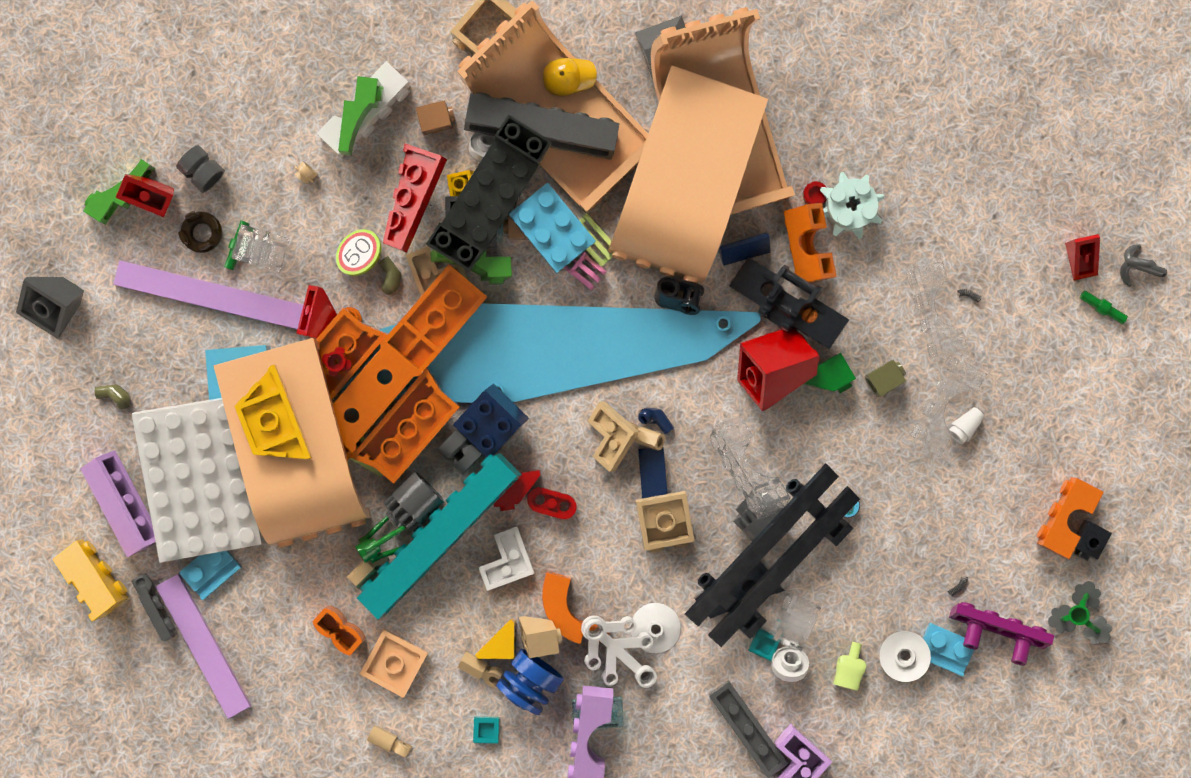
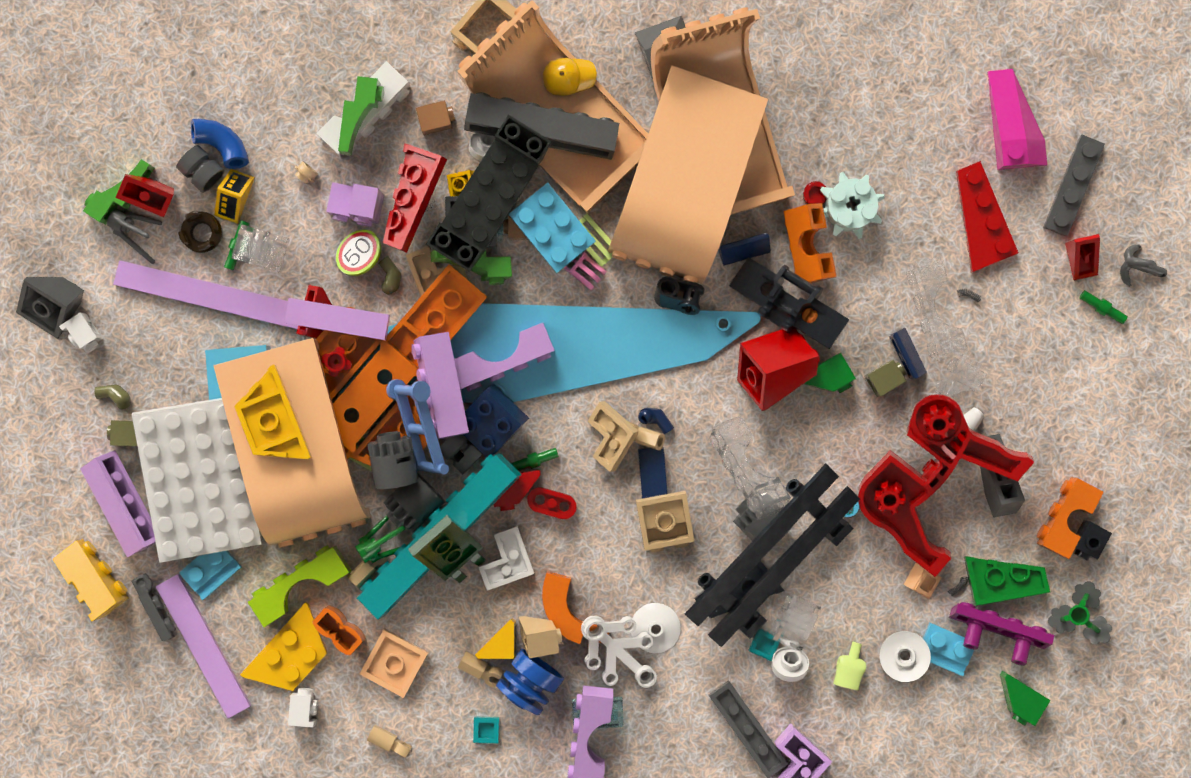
none -> white brick [59,312,103,353]
none -> dark grey plant [107,209,162,264]
none -> olive brick [107,420,137,446]
none -> blue cylinder [191,119,249,169]
none -> slope [214,169,255,224]
none -> yellow wing [240,602,328,691]
none -> lime arch [248,545,352,627]
none -> lavender tile [284,298,390,340]
none -> white brick [288,688,318,727]
none -> lavender brick [326,182,384,227]
none -> dark grey gear [367,431,418,489]
none -> medium blue piece [386,379,449,475]
none -> dark green tile [408,515,486,583]
none -> lavender brick [411,332,469,439]
none -> lavender arch [454,323,555,391]
none -> green bar [511,448,559,471]
none -> red animal [858,394,1034,577]
none -> dark blue slope [889,328,927,380]
none -> light nougat slope [904,563,942,599]
none -> red wing [956,161,1019,273]
none -> green wing [964,556,1050,606]
none -> dark grey slope [980,434,1025,518]
none -> dark pink wedge [987,69,1047,170]
none -> green slope [1000,671,1051,726]
none -> dark grey plate [1043,135,1105,237]

